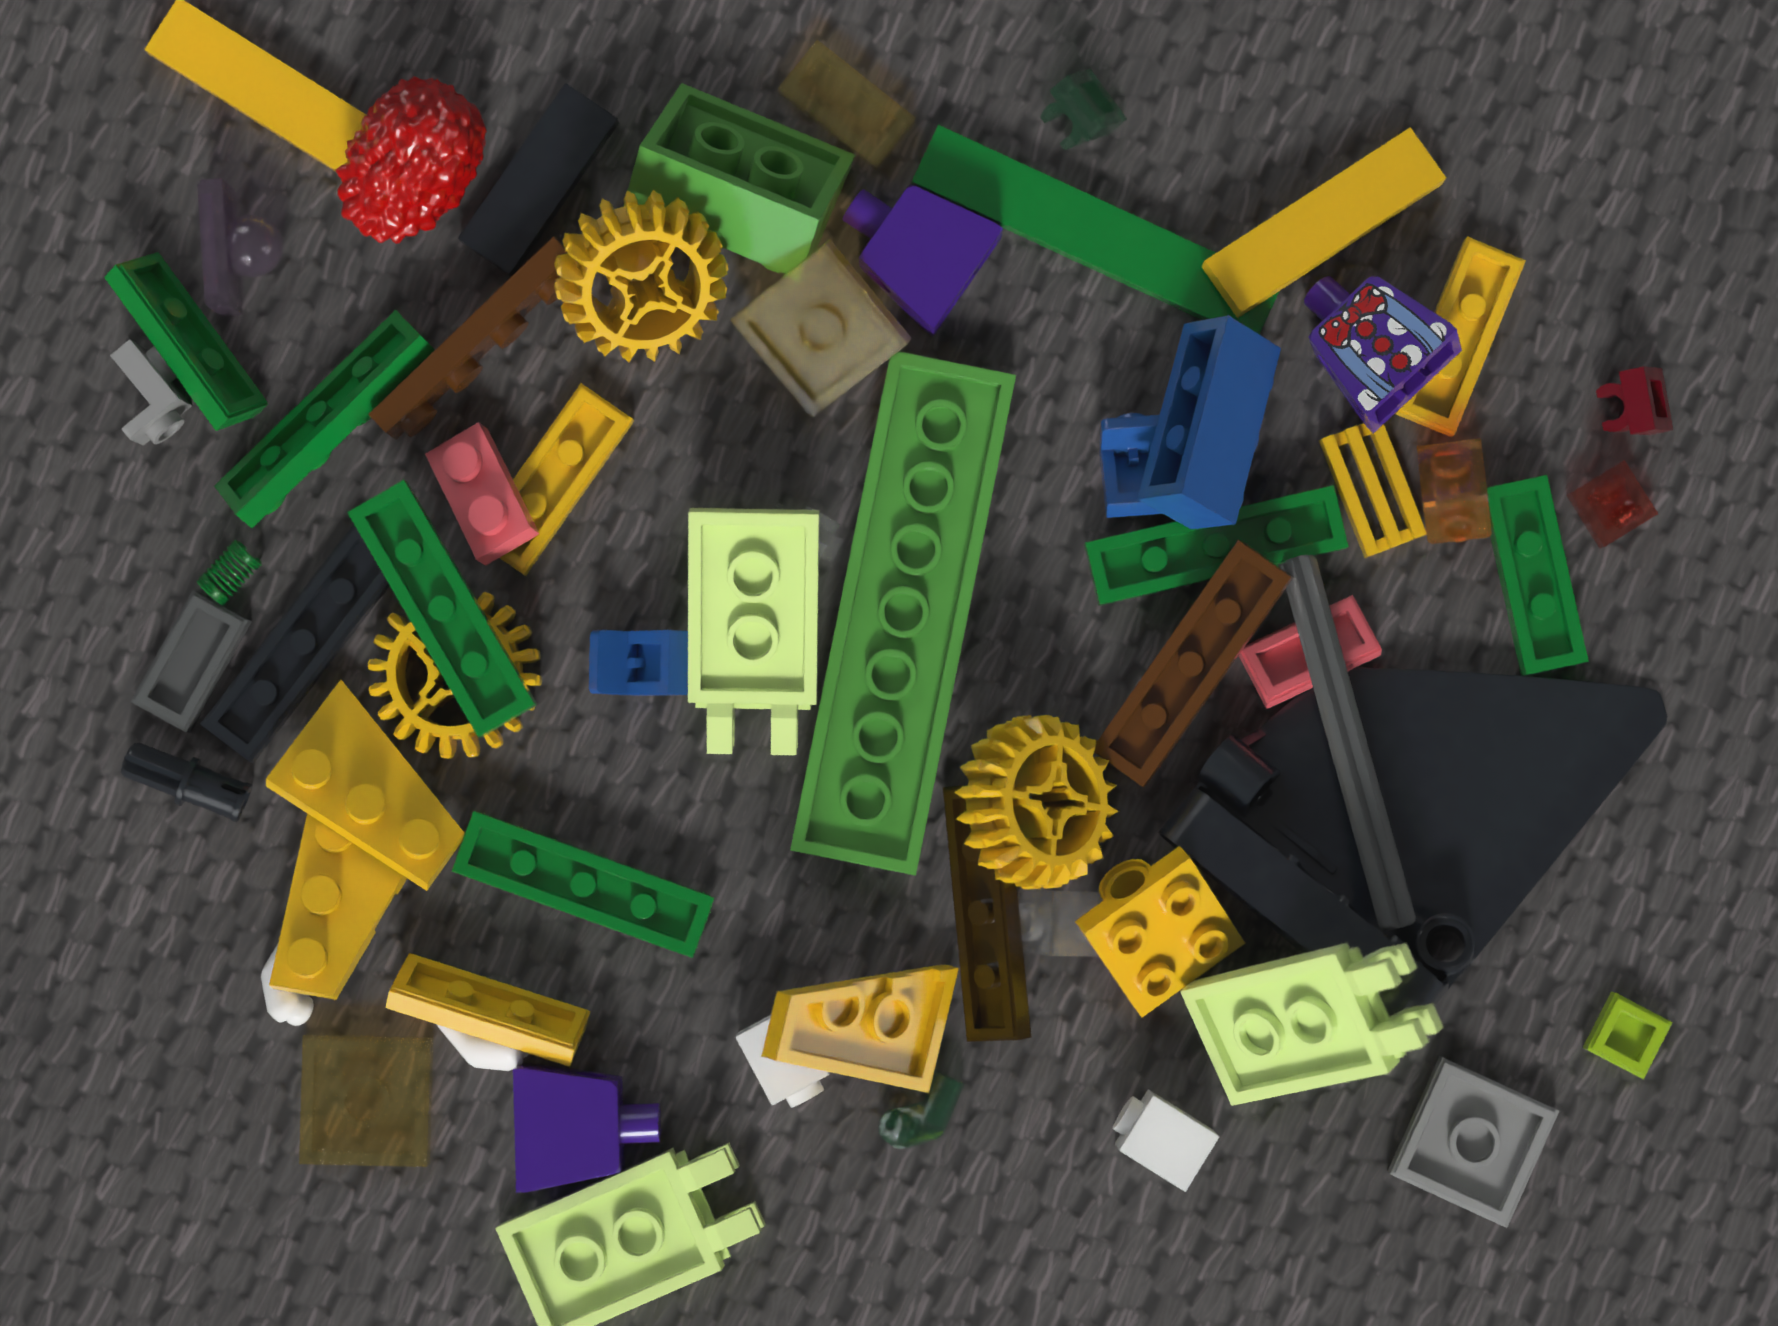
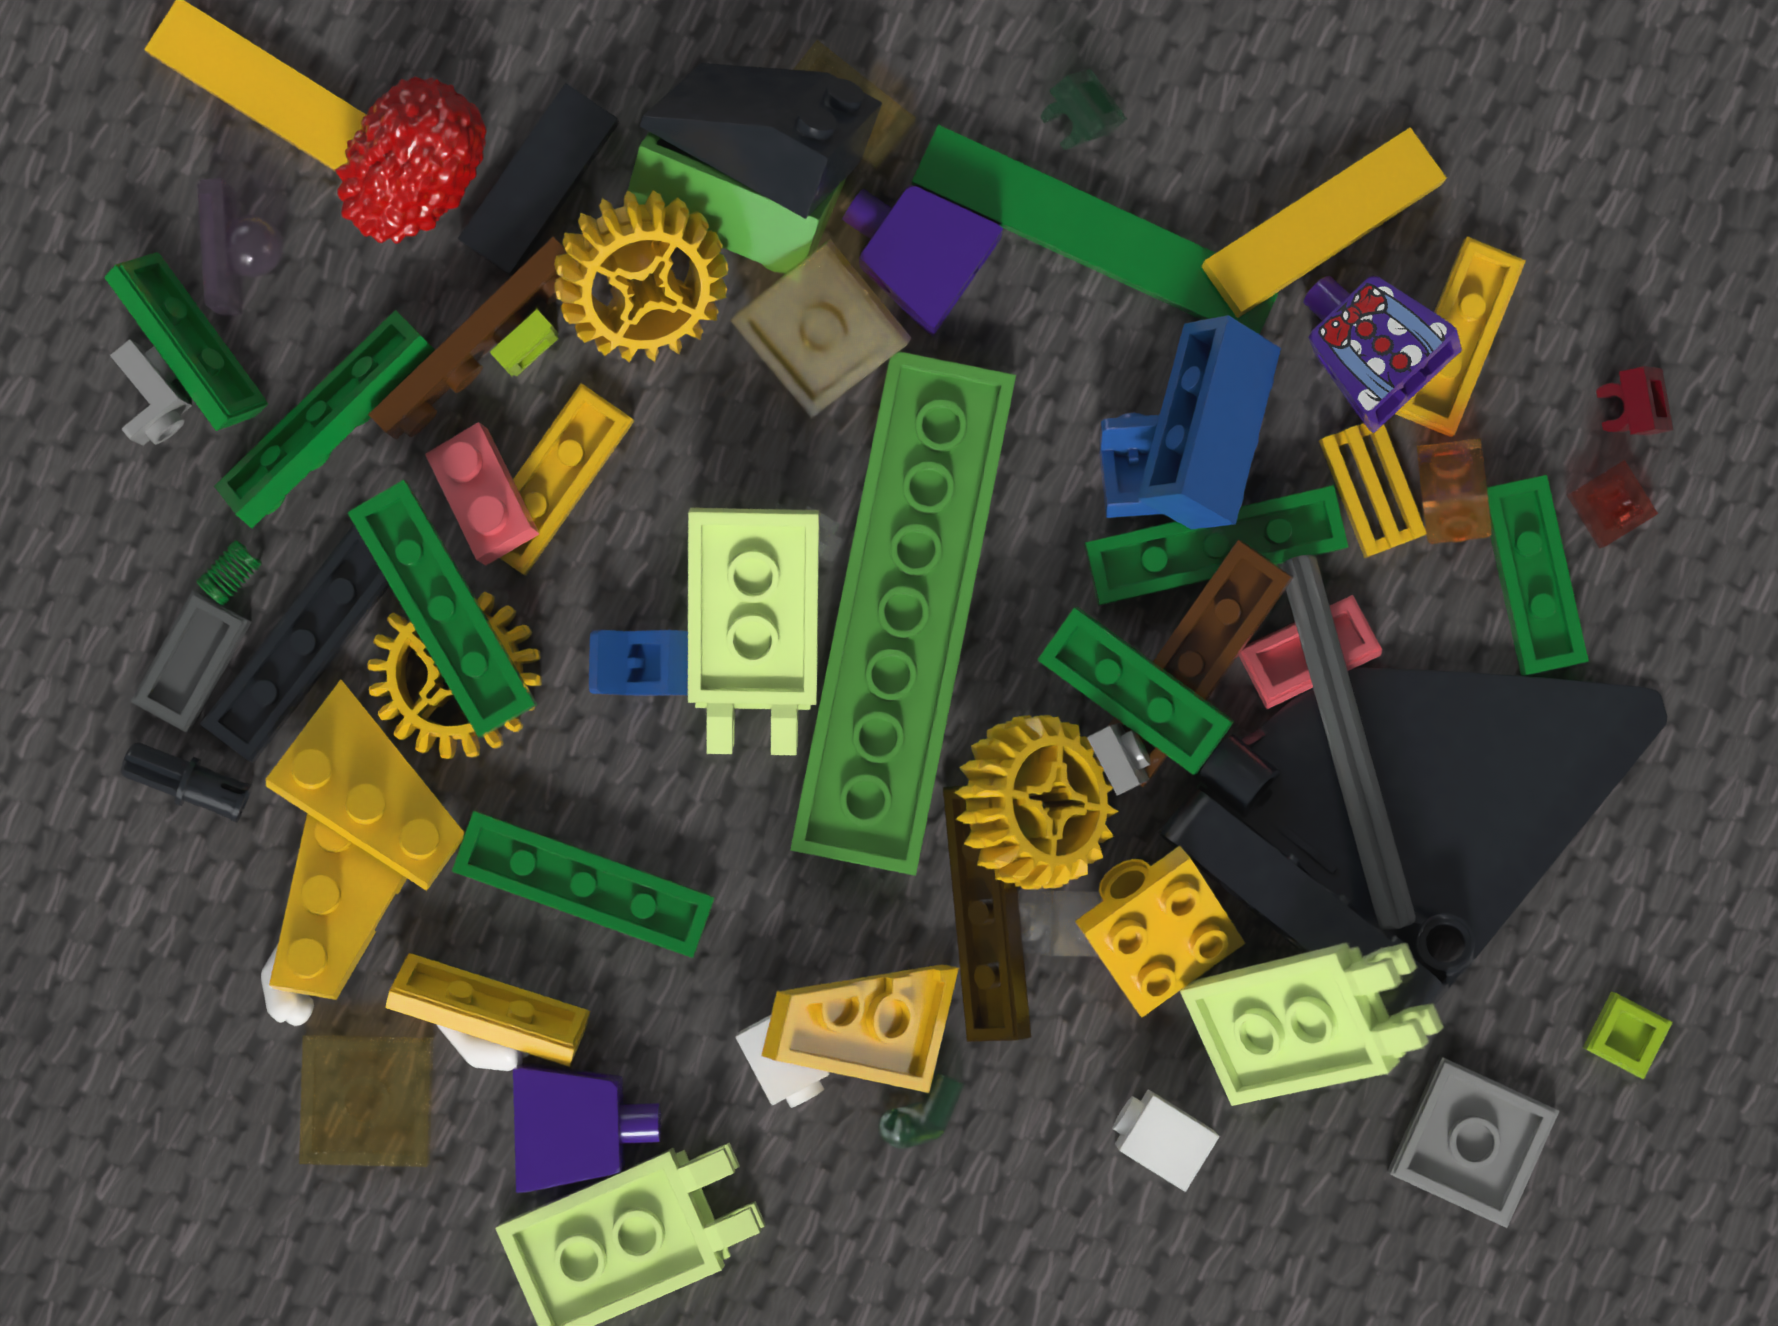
none -> lime tile [490,309,559,377]
none -> black slope [640,63,883,219]
none -> green plate [1037,607,1234,775]
none -> light grey plate [1087,722,1151,795]

